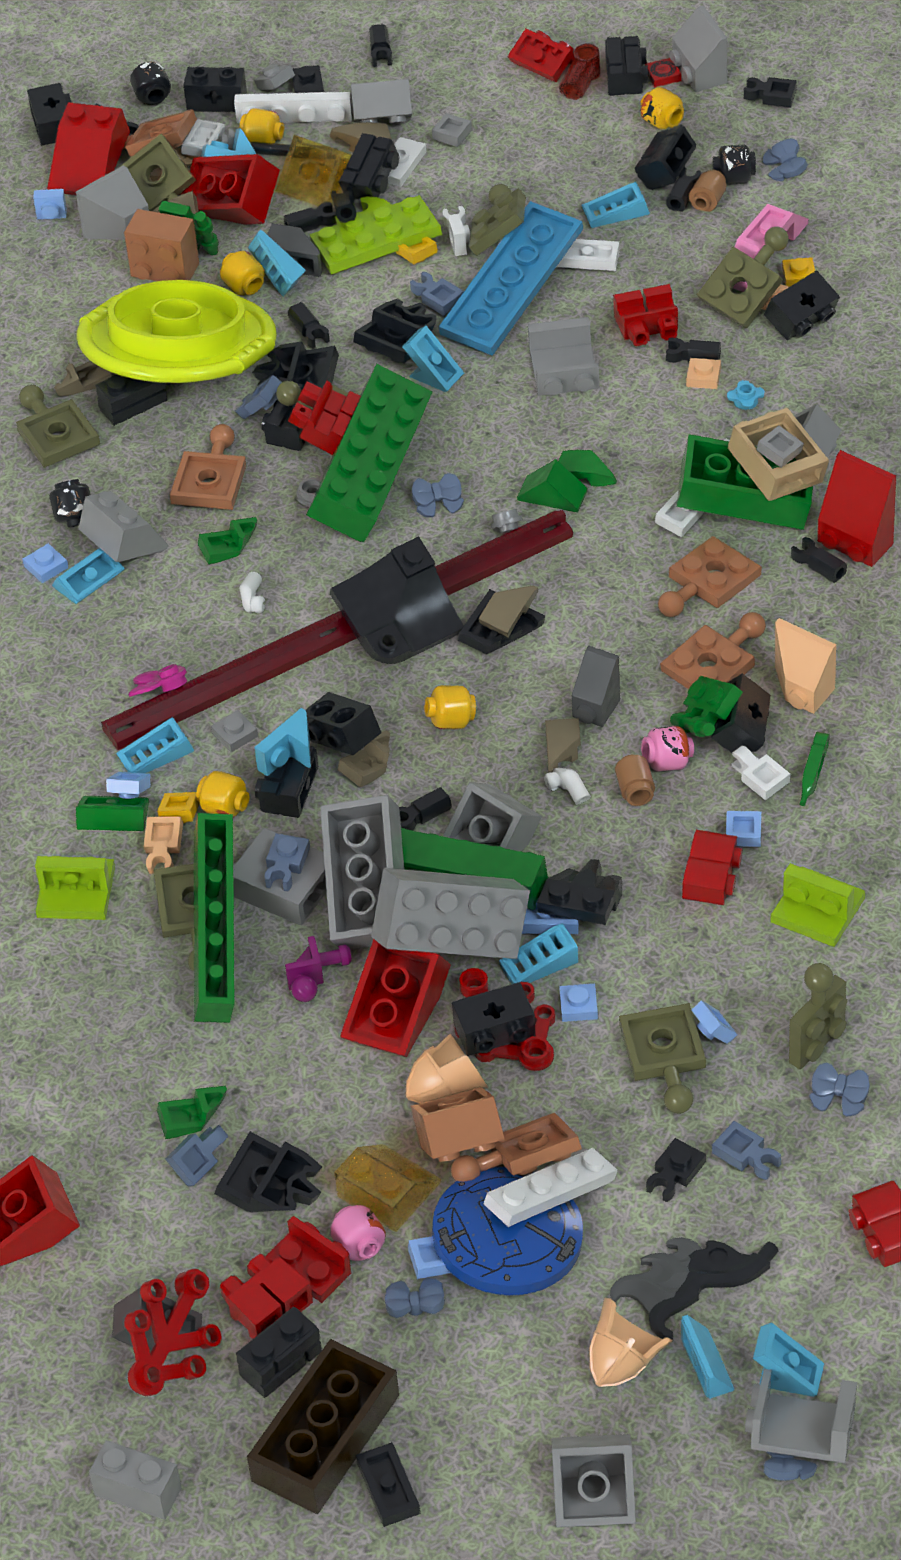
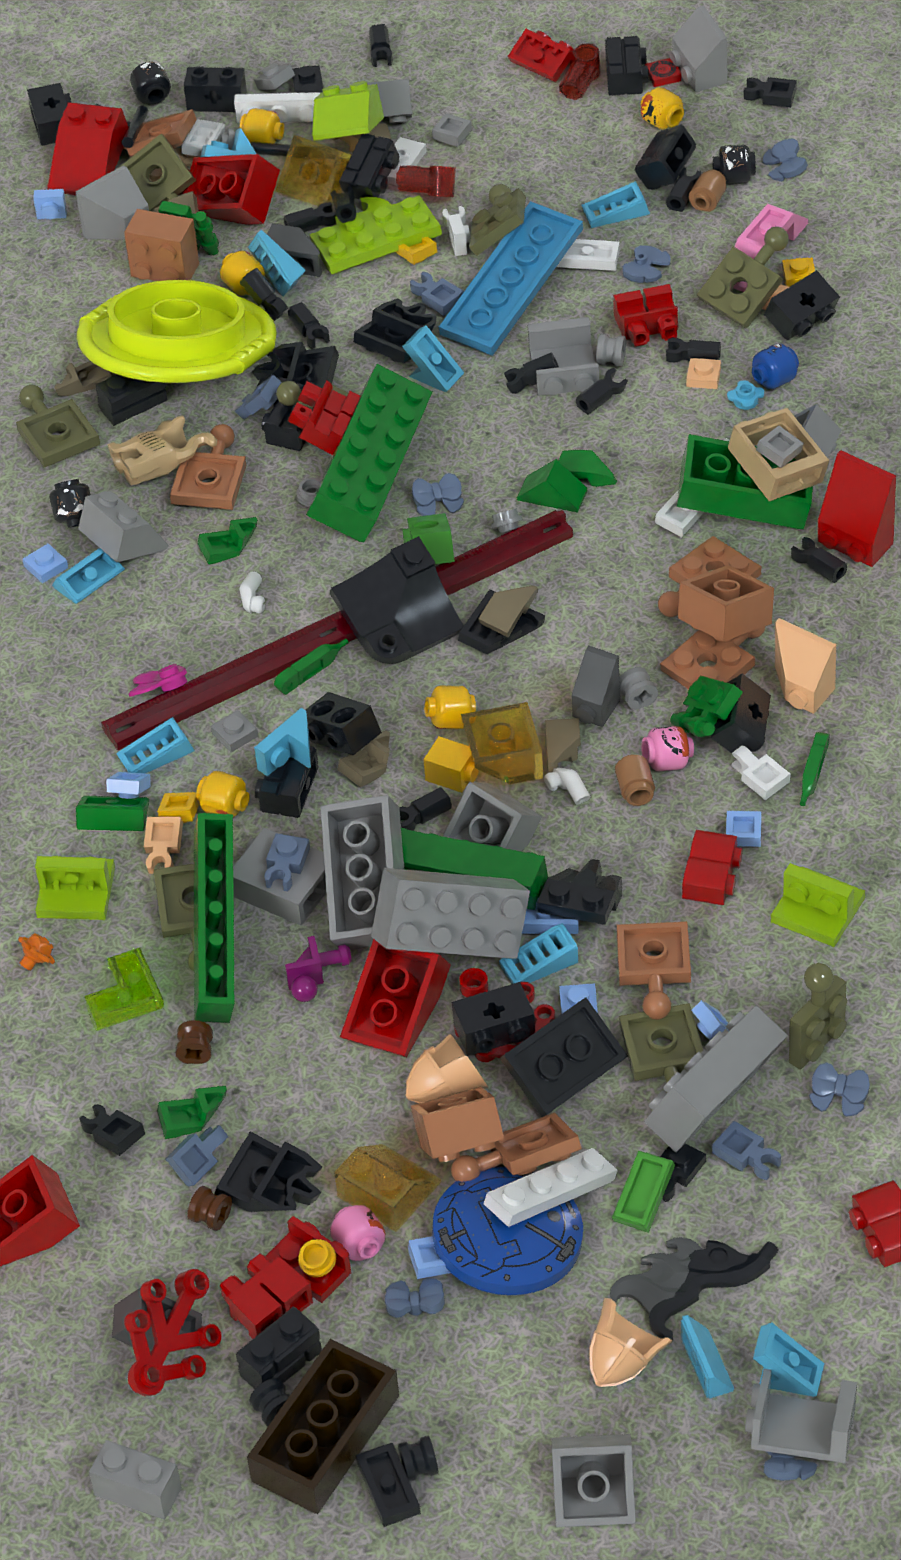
none -> orange plant [18,933,55,971]
none -> black plate [79,1104,145,1156]
none -> clear neon green brick [84,947,164,1031]
none -> tan animal [107,416,217,485]
none -> black bar [122,105,148,148]
none -> reddish brown wheel [175,1020,213,1064]
none -> reddish brown wheel [187,1186,232,1231]
none -> black bar [239,268,288,321]
none -> black wheel [249,1378,291,1426]
none -> green piece [274,638,349,695]
none -> yellow plate [298,1239,336,1277]
none -> lime slope [312,81,384,141]
none -> clear red piece [396,165,456,197]
none -> black wheel [398,1436,439,1482]
none -> bright green brick [402,513,455,564]
none -> yellow brick [423,736,479,793]
none -> clear yellow slope [461,702,543,784]
none -> black plate [500,997,628,1117]
none -> black bar [504,353,559,394]
none -> black bar [576,368,628,415]
none -> light grey wheel [596,334,626,367]
none -> bright green tile [612,1150,675,1233]
none -> nougat plate [617,921,691,1020]
none -> light grey wheel [620,667,658,710]
none -> sand blue piece [622,245,671,283]
none -> light grey brick [644,1005,788,1152]
none -> nougat brick [678,565,774,642]
none -> blue head [752,344,799,389]

